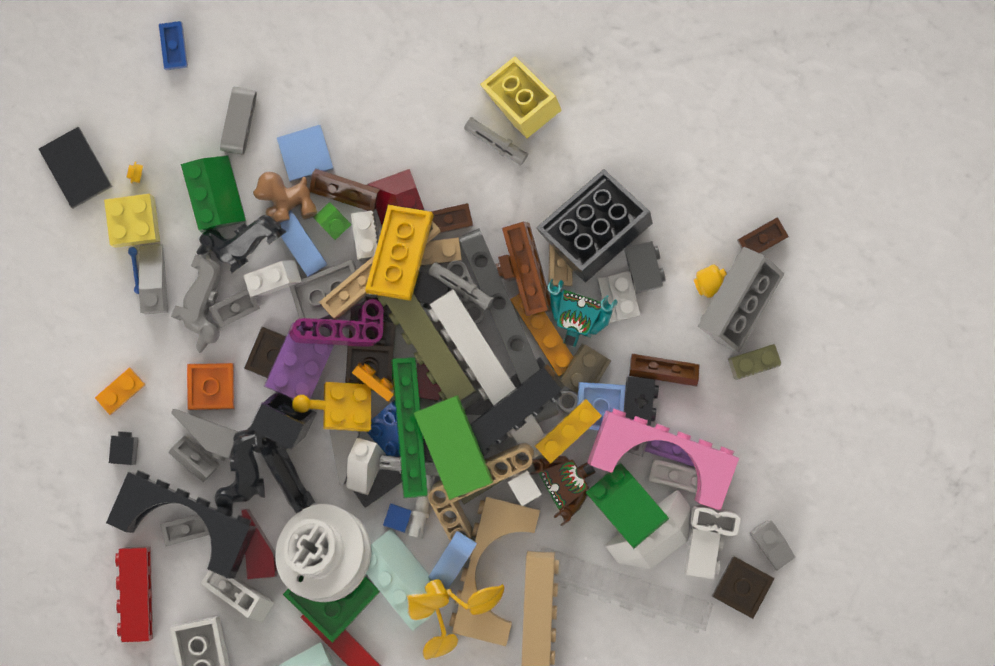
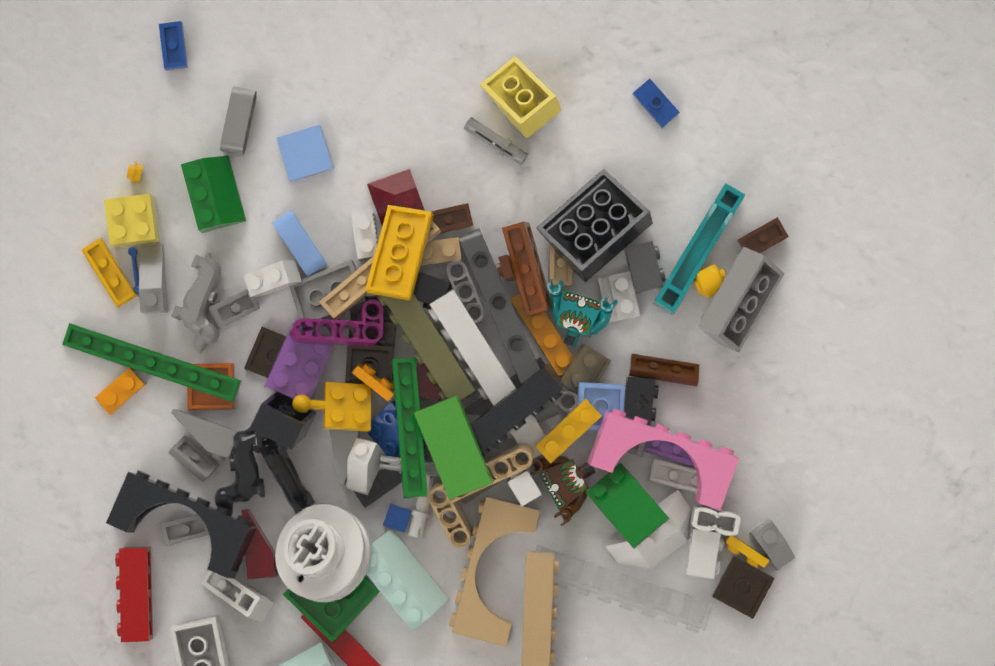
black tile [39,127,113,209] -> none
black brick [109,431,138,465] -> none
black animal [196,215,286,274] -> none
medium nougat animal [253,172,317,223] -> none
reddish brown plate [309,169,380,212] -> none
bright green brick [313,202,352,240] -> none
yellow plant [407,579,504,660] -> none
light grey pin [428,262,494,311] -> none
light blue beam [429,531,477,589] -> none
olive brick [728,344,781,380] -> none
none -> green tile [62,323,242,402]
none -> yellow tile [82,238,138,308]
none -> blue plate [632,79,680,128]
none -> teal arch [653,183,745,315]
none -> yellow plate [724,536,770,568]

